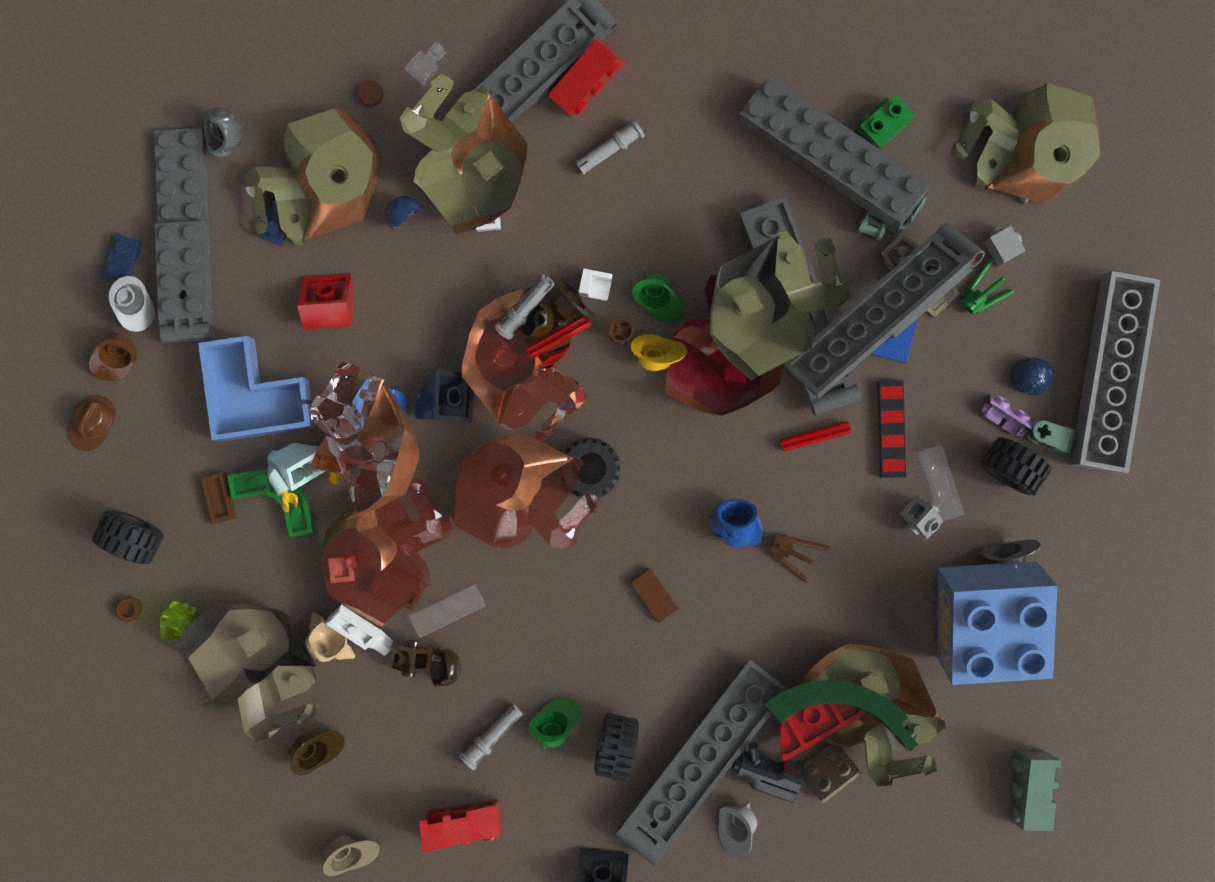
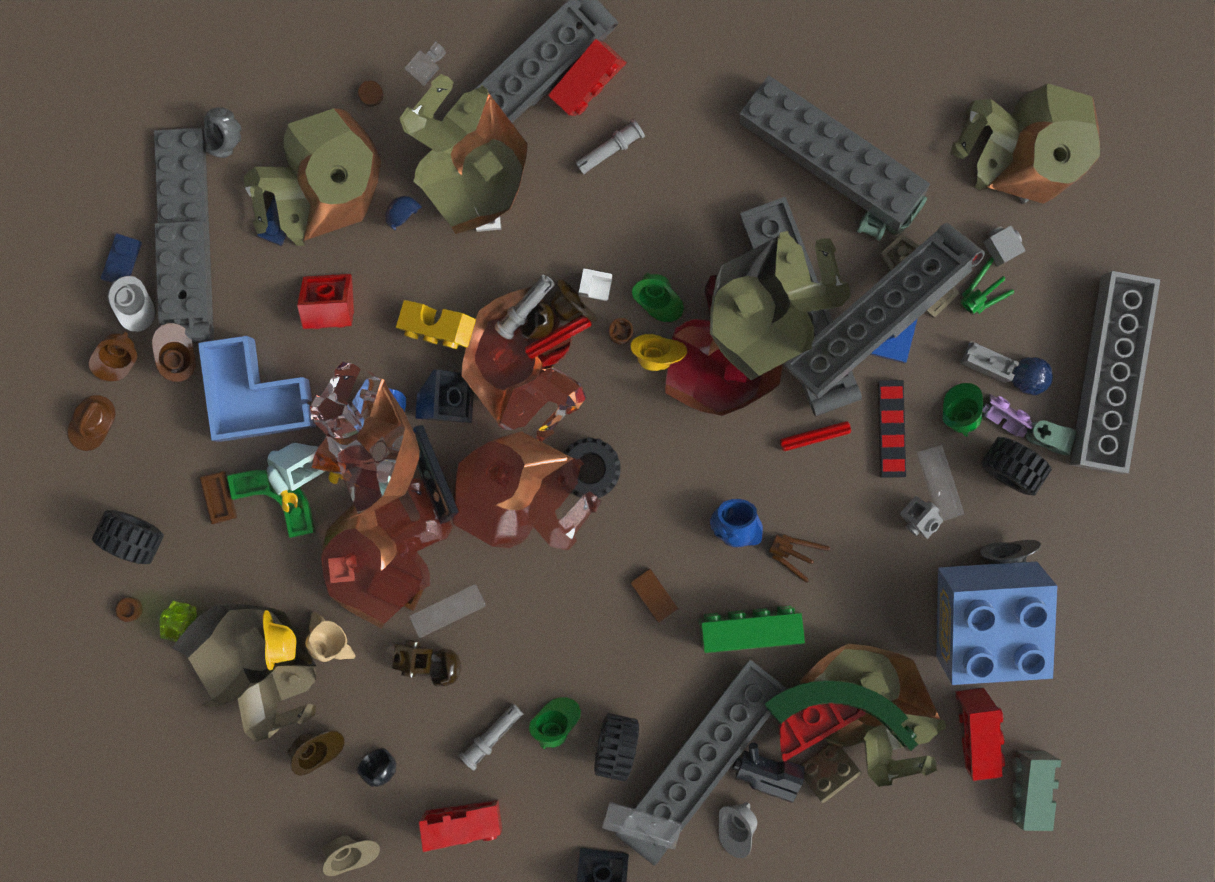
white hinge [326,605,393,656] -> none
green brick [856,94,916,149] -> none
none -> reddish brown piece [152,323,196,382]
none -> yellow piece [263,610,296,670]
none -> black hair [357,748,397,787]
none -> yellow arch [396,300,476,349]
none -> black tile [413,425,459,524]
none -> clear tile [602,802,682,850]
none -> green brick [698,605,805,653]
none -> green piece [942,383,983,437]
none -> red wedge [955,688,1005,781]
none -> light grey hinge [960,341,1019,383]

